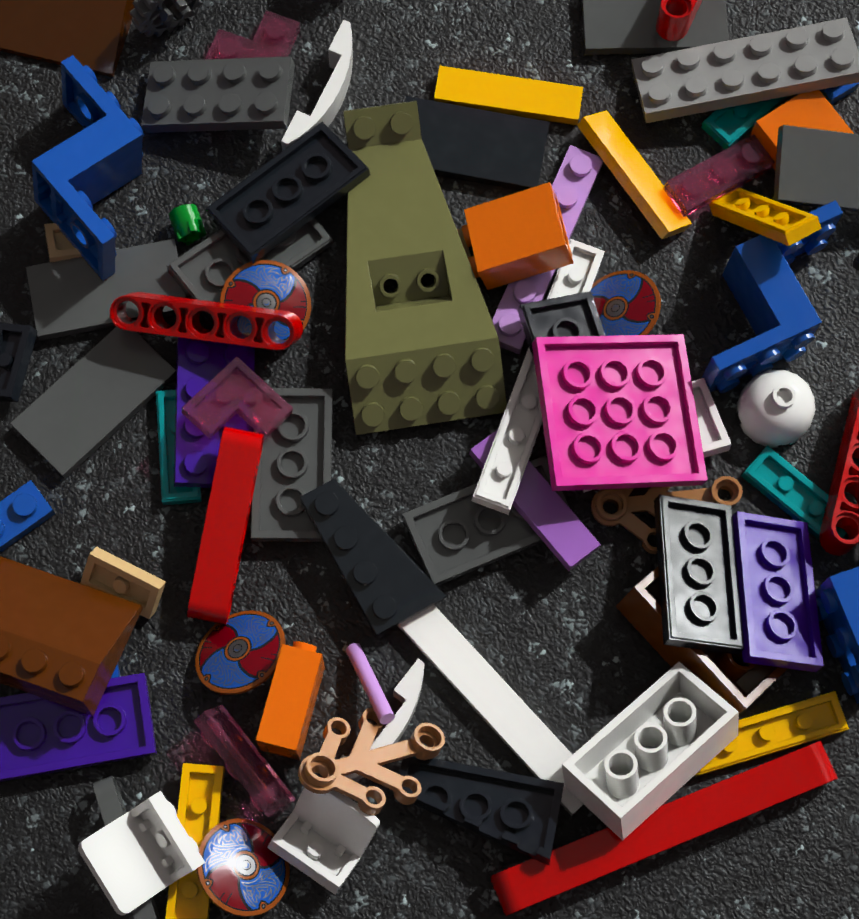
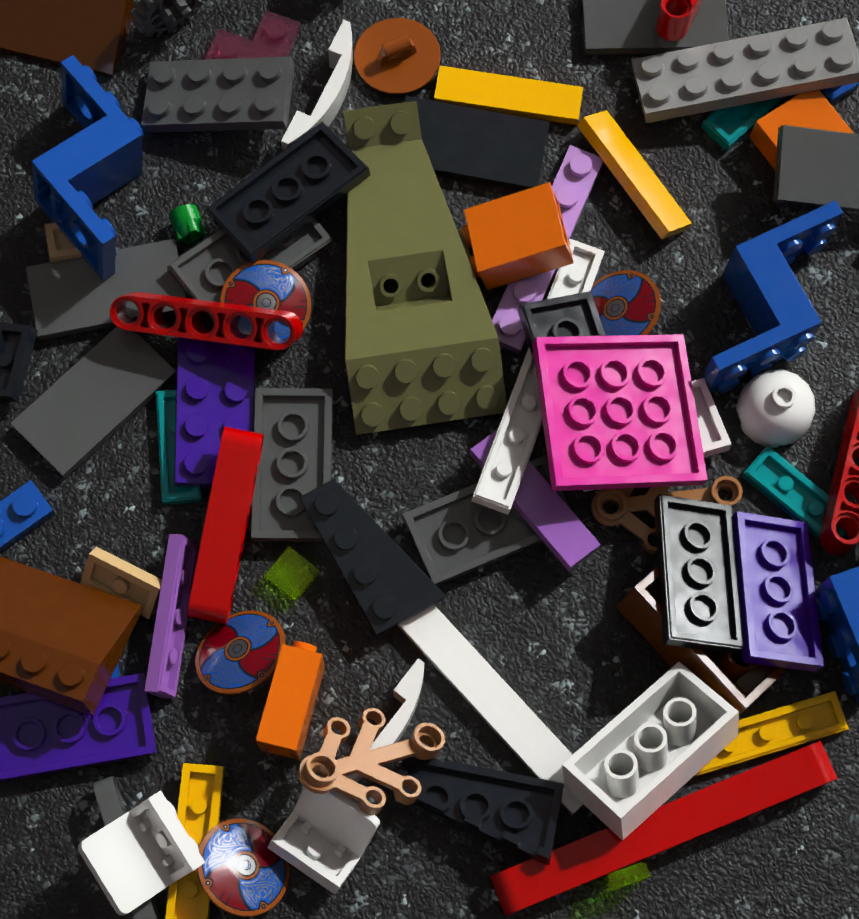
clear pink plate [181,357,293,439] -> none
clear pink plate [193,705,296,818] -> none
lavender piece [346,643,395,724] -> none
clear pink plate [663,134,775,217] -> none
yellow tile [709,187,822,246] -> none
none -> medium lavender tile [144,534,199,699]
none -> clear neon green tile [264,546,320,603]
none -> dark orange shield [354,18,441,94]
none -> clear neon green tile [602,862,651,893]

